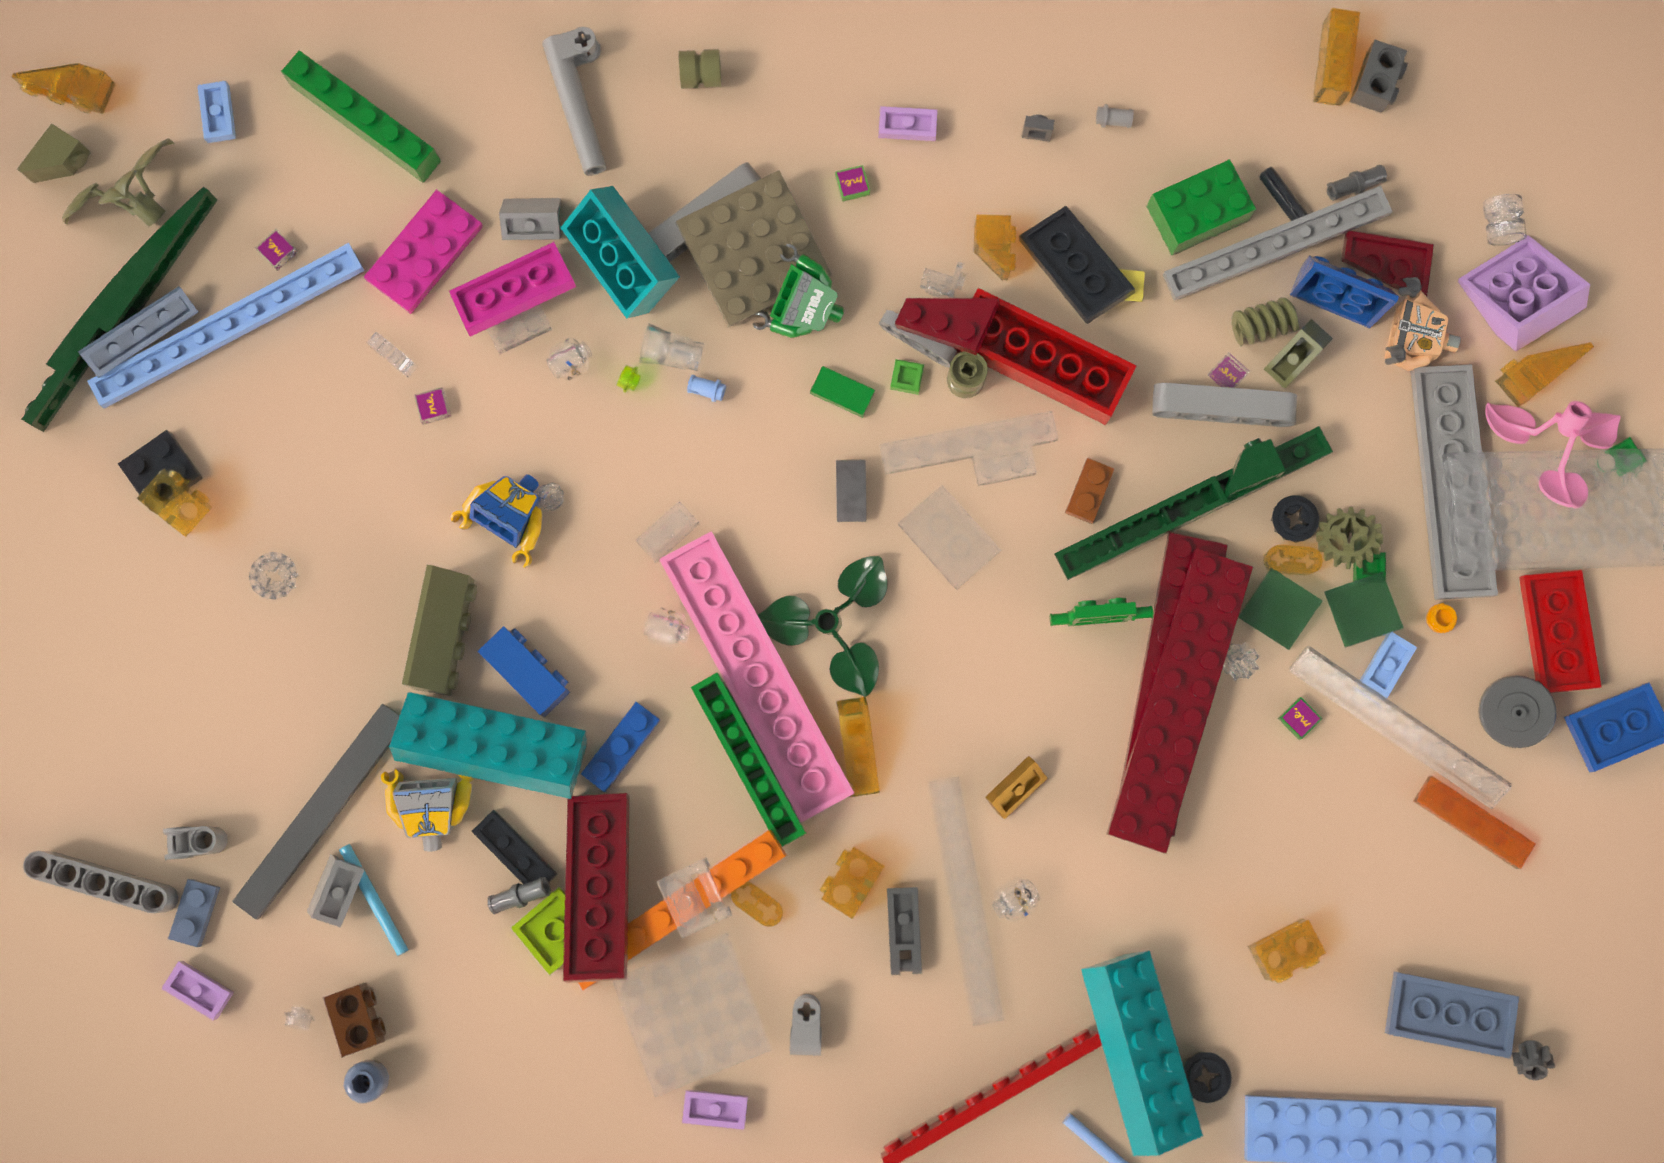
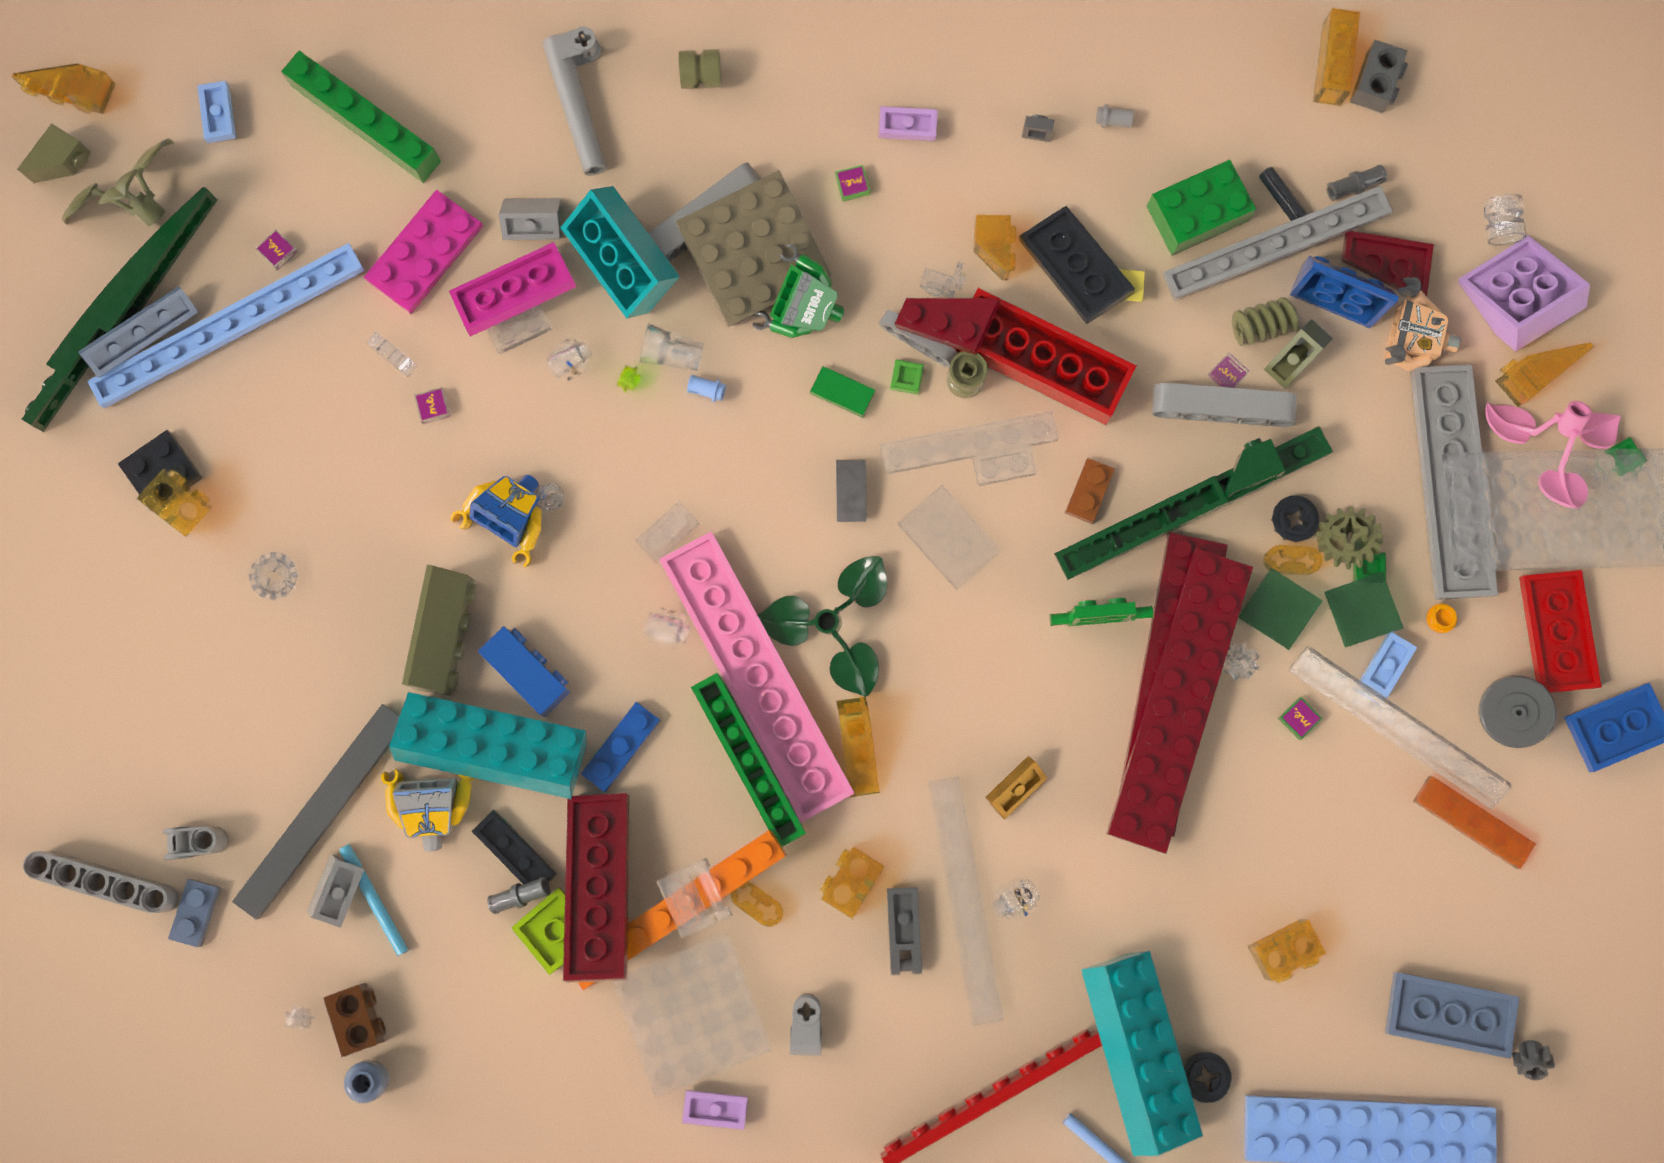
lavender plate [161,961,234,1020] -> none

